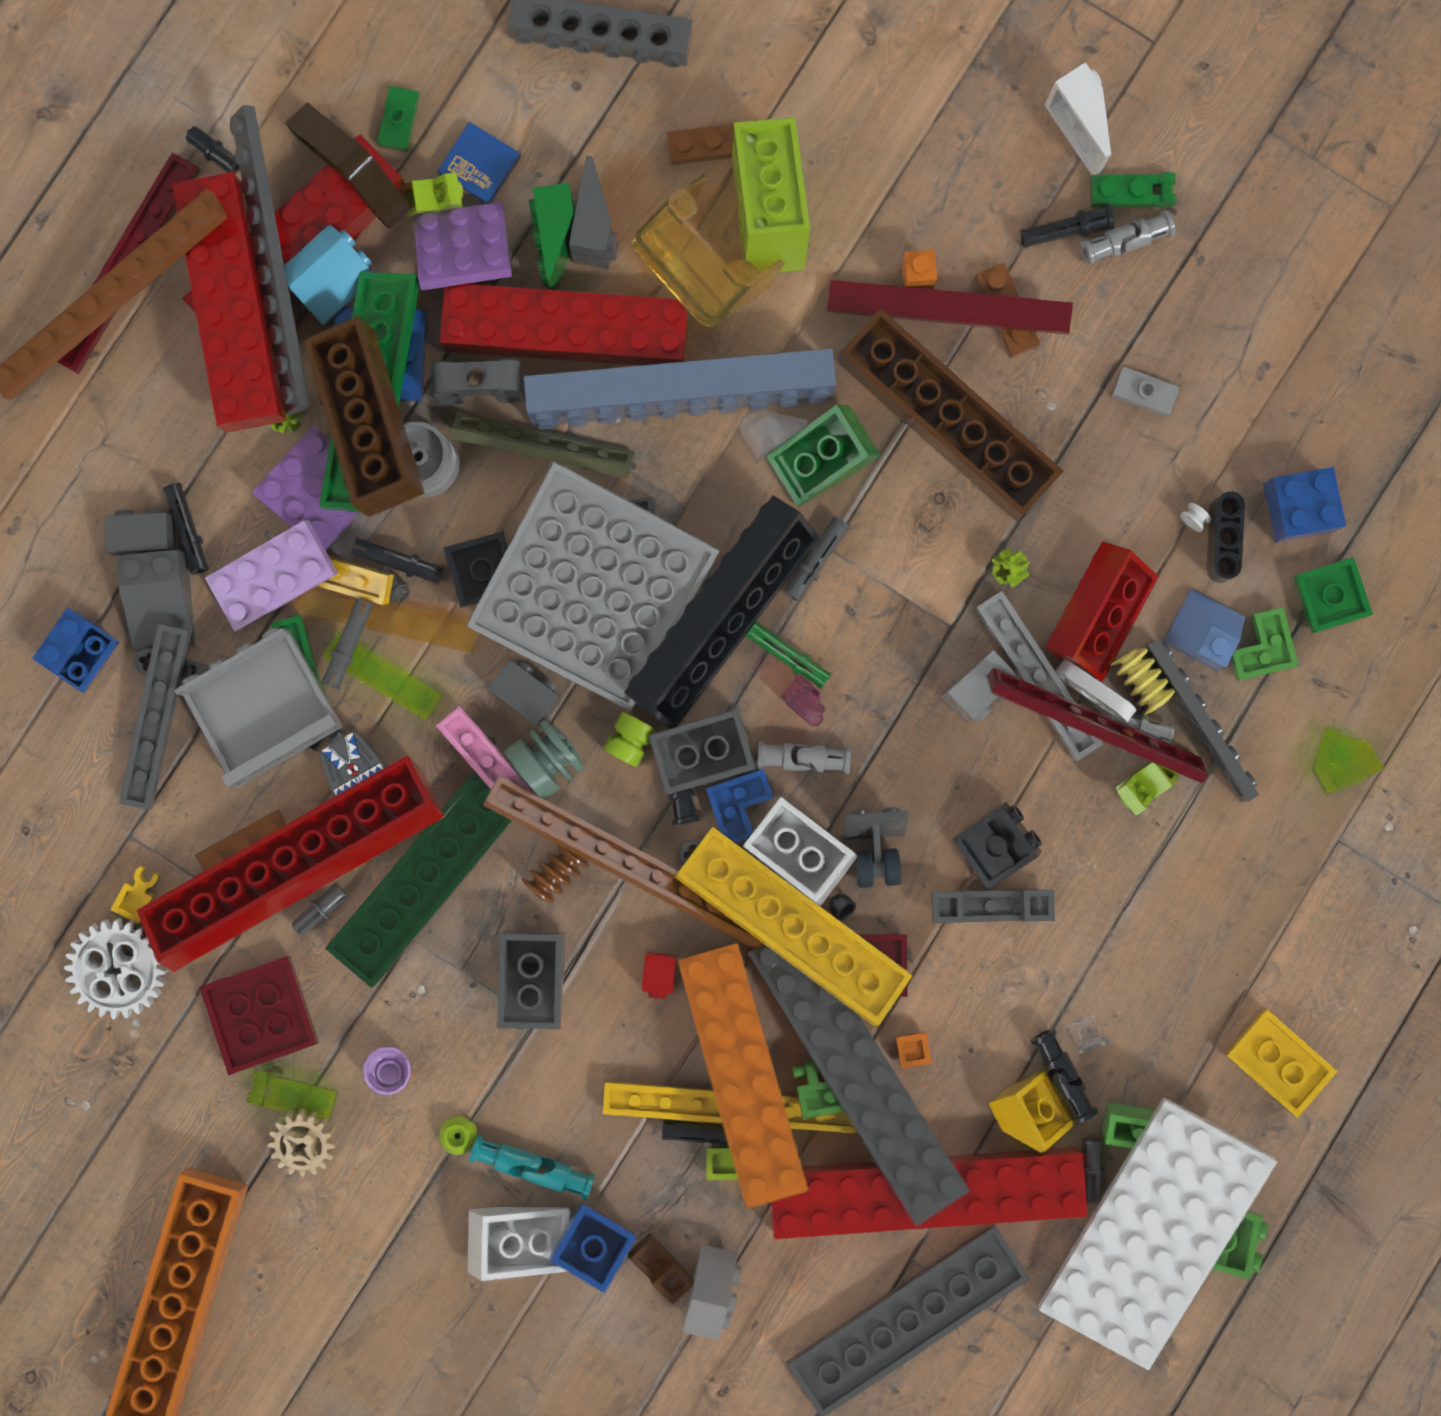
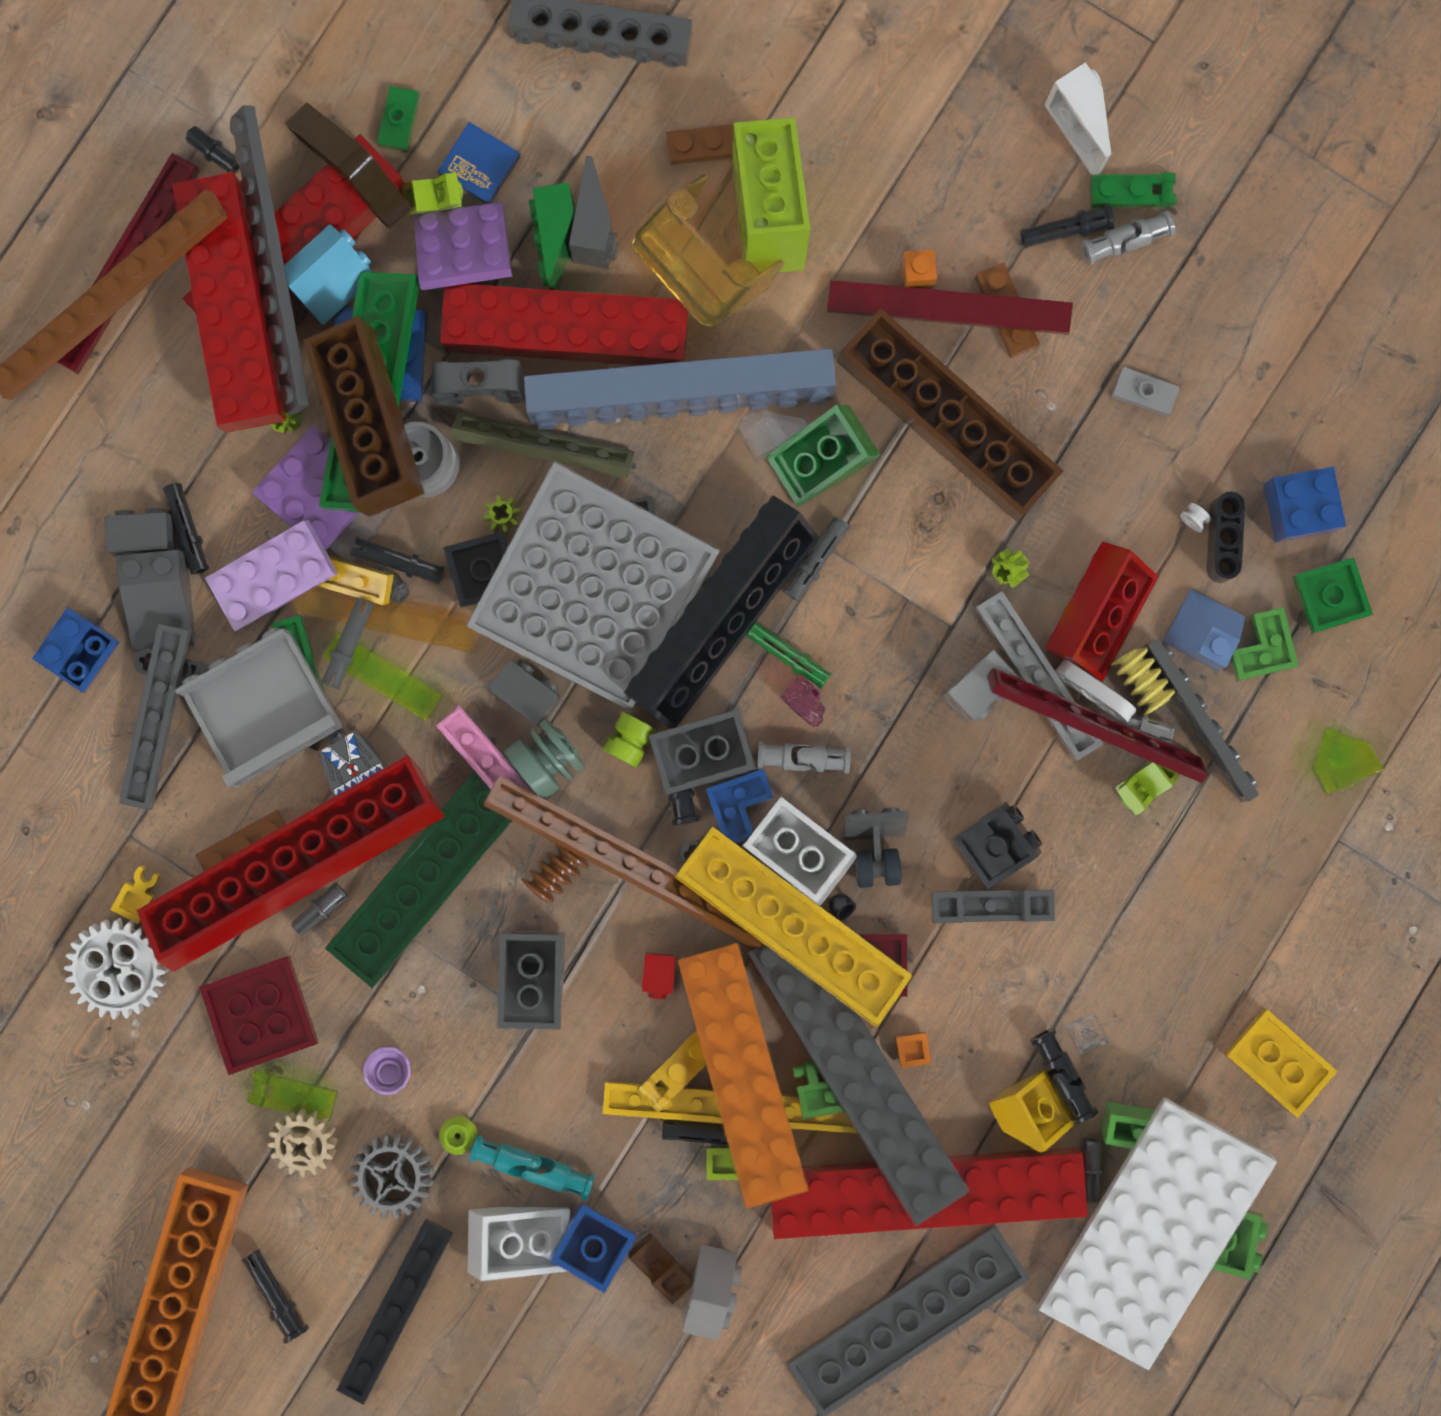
none -> black pin [242,1249,309,1344]
none -> black plate [336,1218,453,1405]
none -> light grey gear [349,1133,434,1219]
none -> lime gear [483,495,522,534]
none -> yellow plate [637,1030,706,1113]

